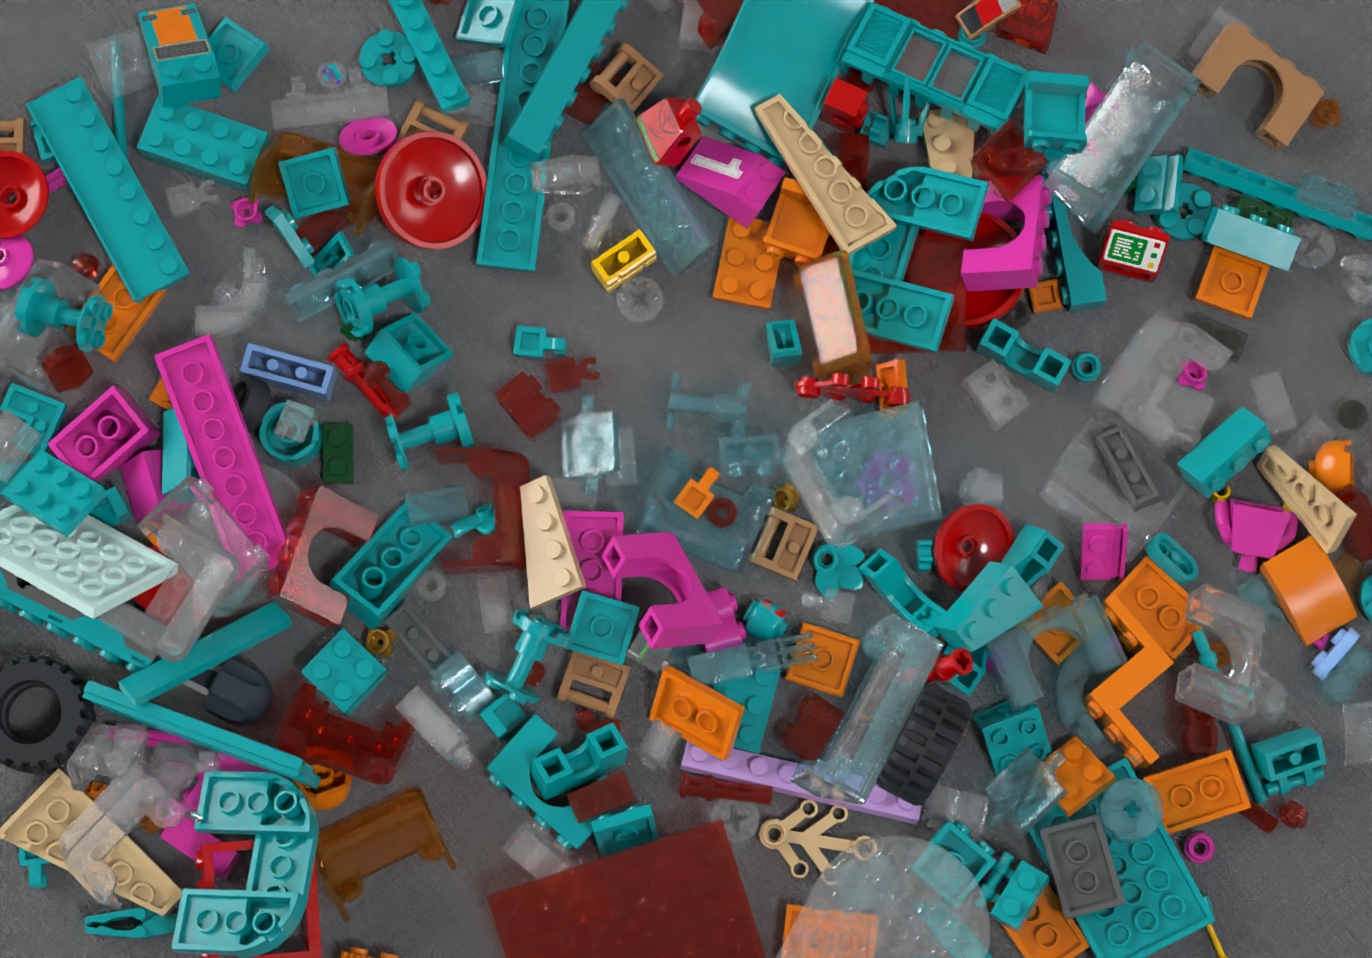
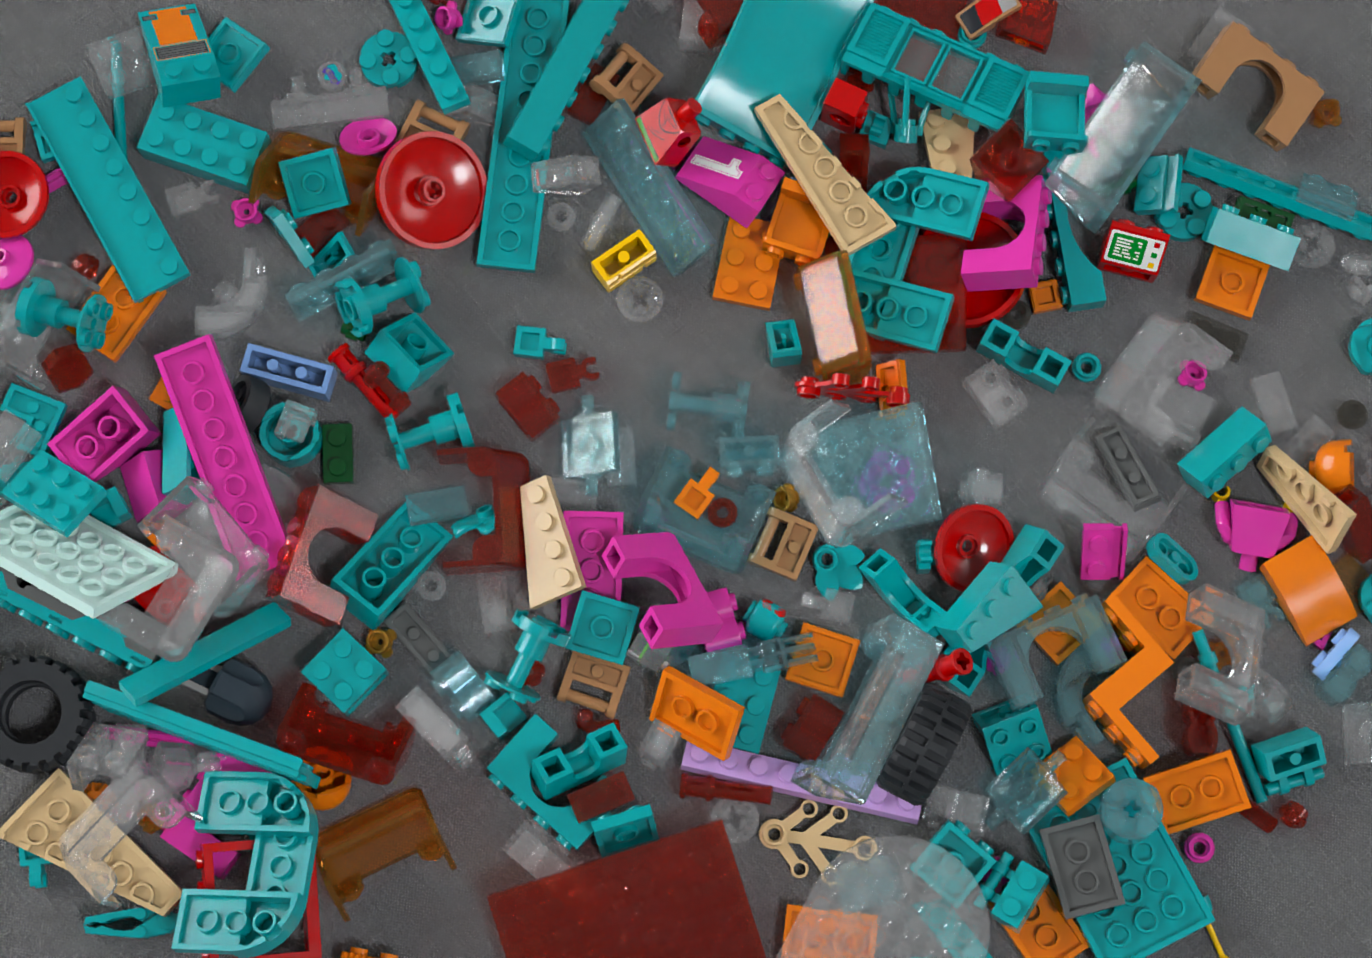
none -> dark pink plate [435,1,463,35]

